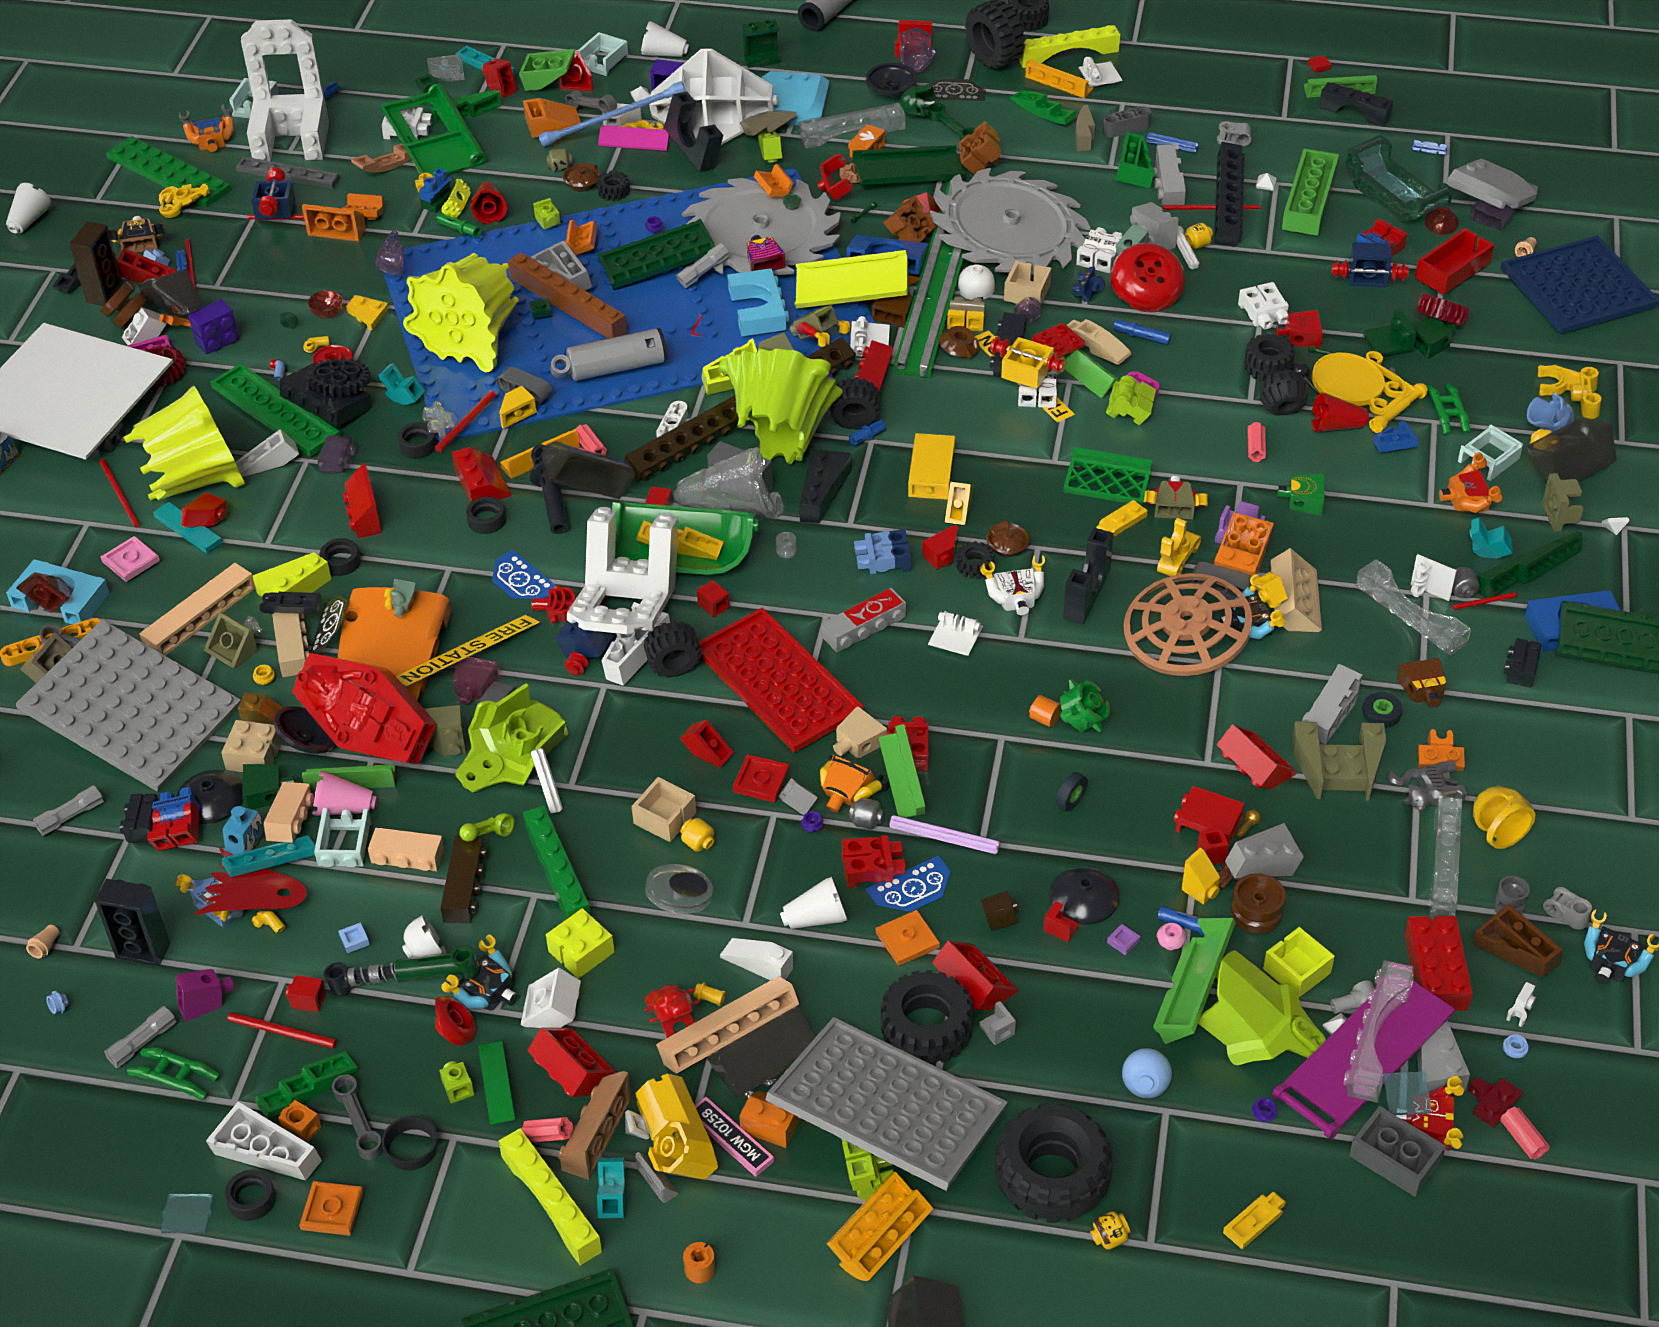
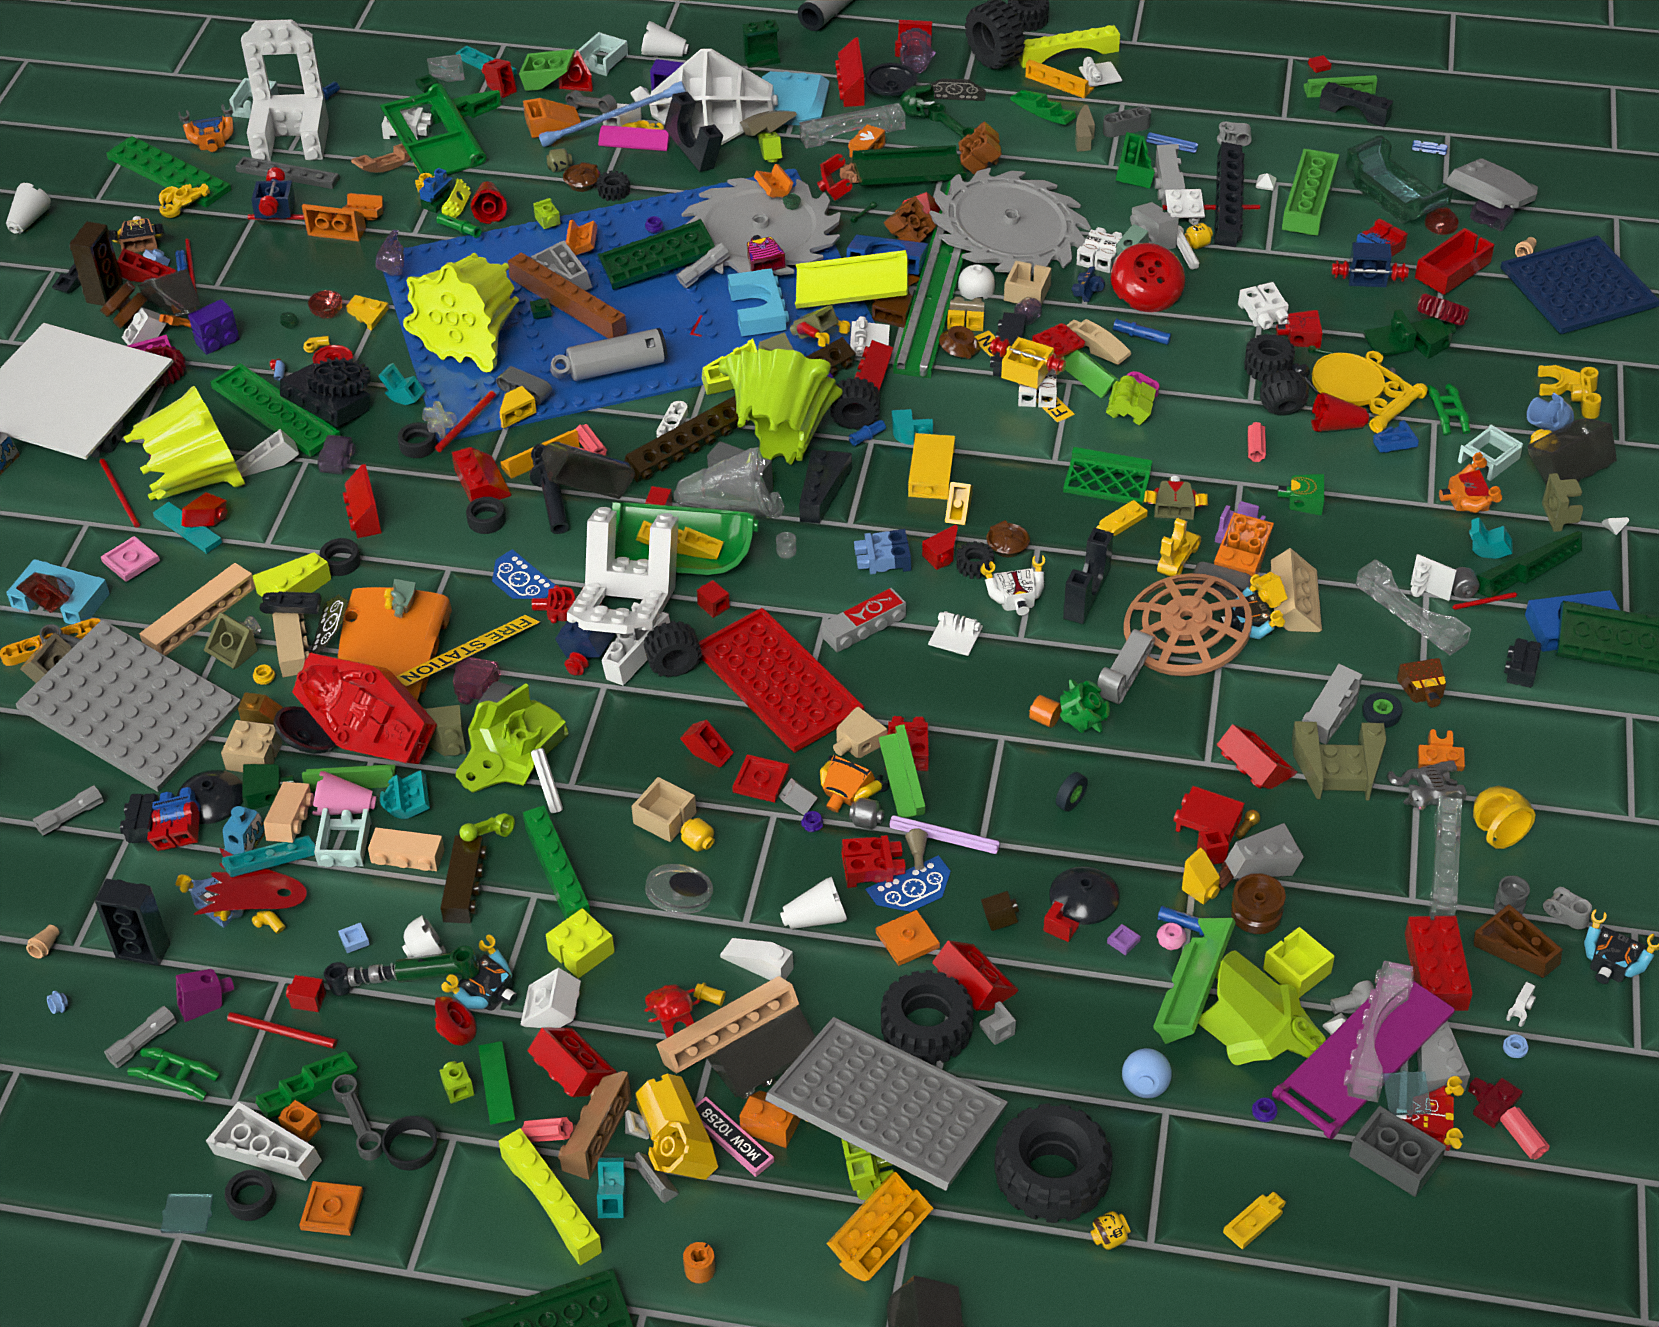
none -> teal slope [380,770,430,819]
none -> red slope [835,38,864,107]
none -> teal brick [892,409,933,445]
none -> dark tan cone [905,828,928,870]
none -> light grey beam [1098,629,1155,704]
none -> white hinge [1165,189,1205,225]

